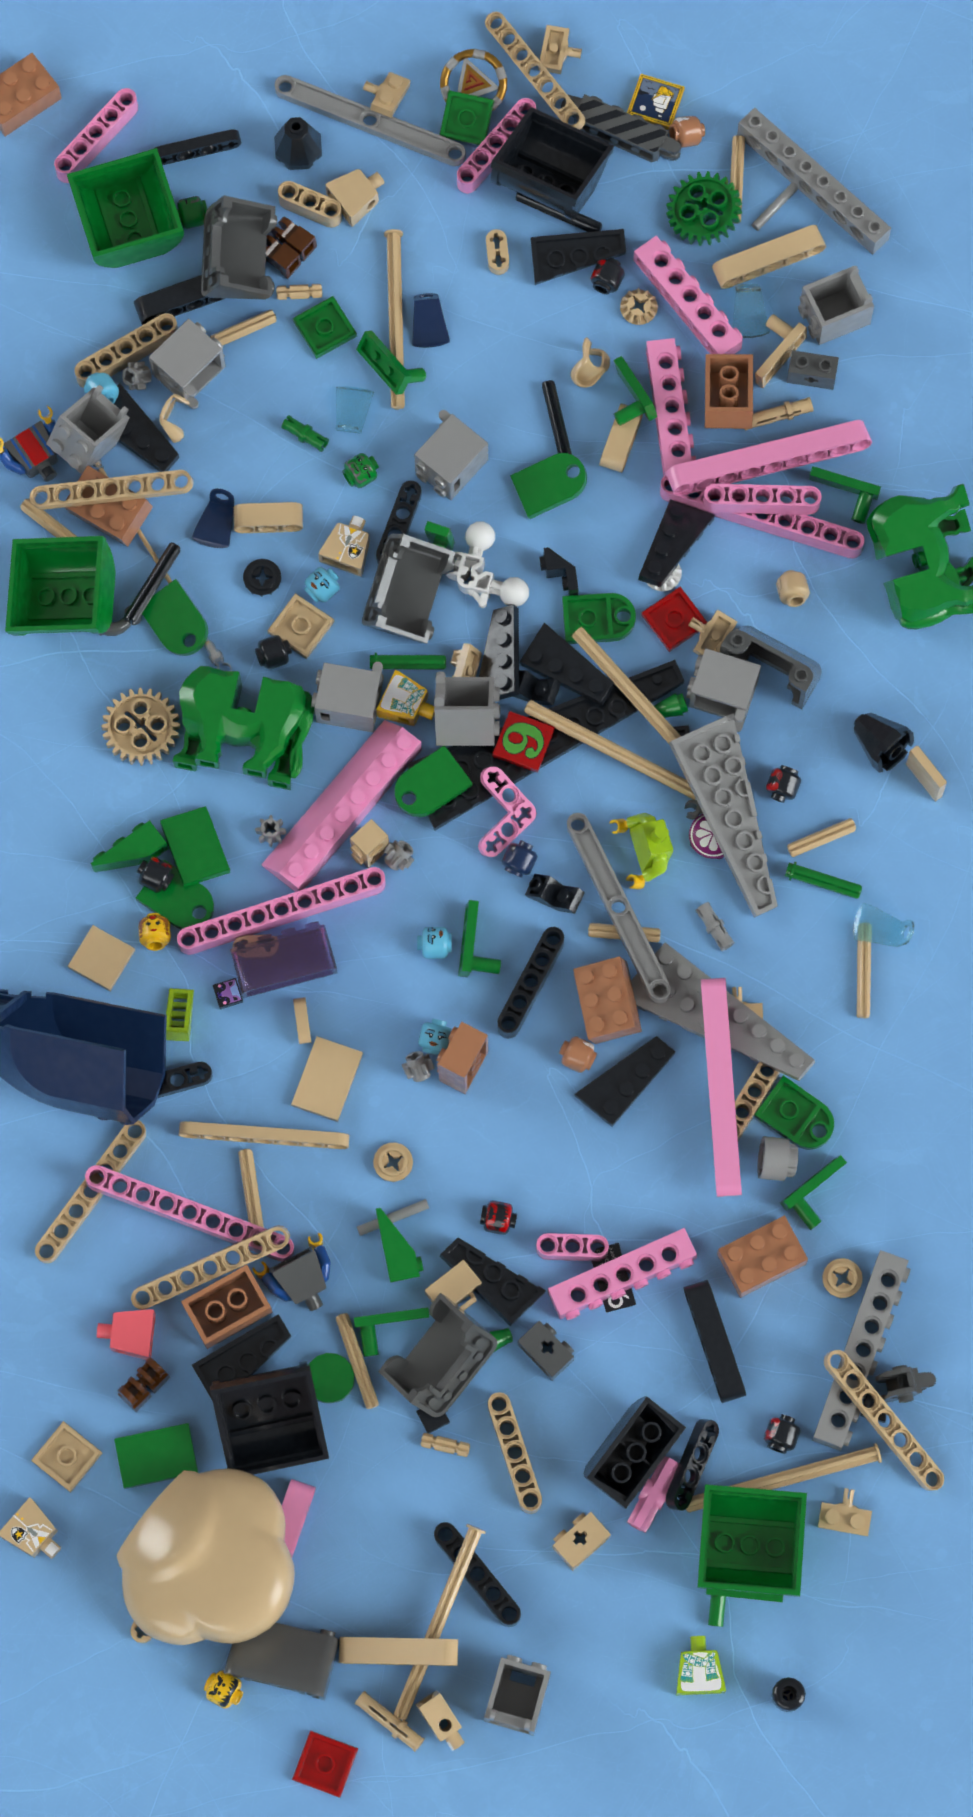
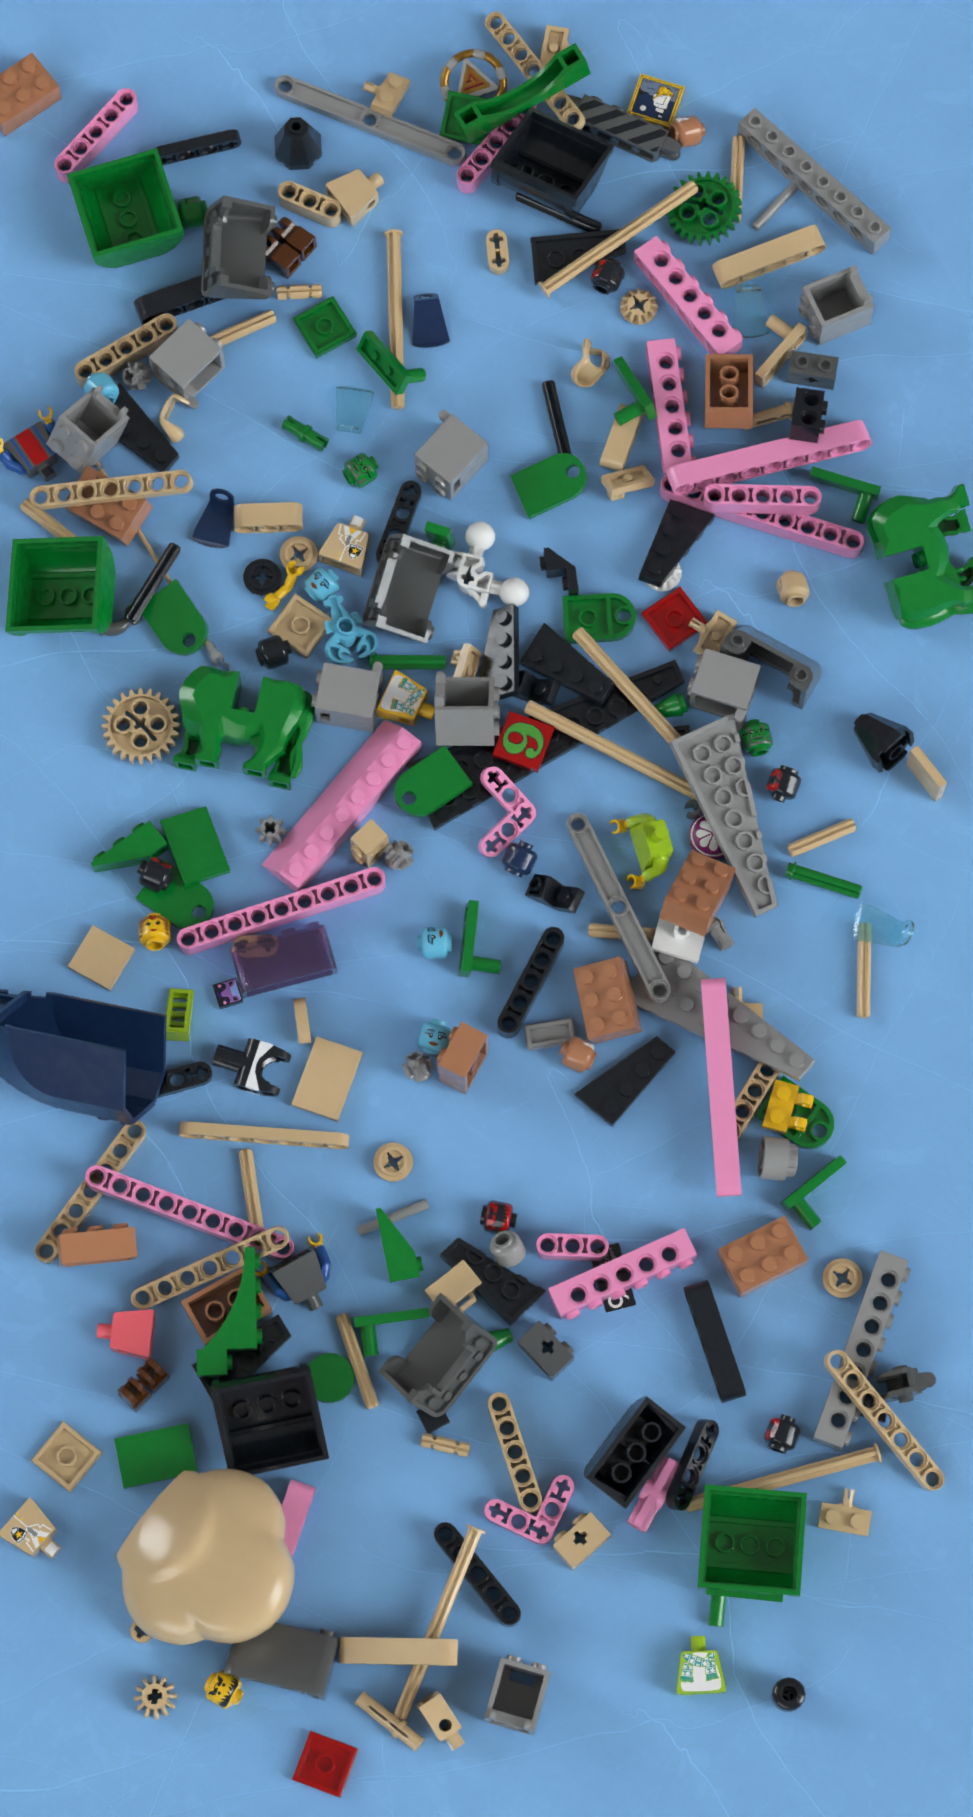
none -> nougat brick [56,1223,138,1268]
none -> tan gear [134,1675,178,1720]
none -> green arch [196,1247,262,1377]
none -> black connector [212,1038,291,1097]
none -> yellow arm [264,561,304,611]
none -> tan gear [280,536,318,572]
none -> medium azure animal [323,594,378,665]
none -> green arch [453,43,591,143]
none -> bright pink beam [484,1475,574,1545]
none -> light grey head [490,1231,526,1267]
none -> light grey tile [524,1018,575,1051]
none -> tan axle [538,181,698,298]
none -> tan hinge [601,465,655,501]
none -> white piece [651,909,705,964]
none -> nougat brick [660,850,736,937]
none -> green head [739,719,773,757]
none -> yellow plate [762,1079,814,1134]
none -> black brick [789,387,828,443]

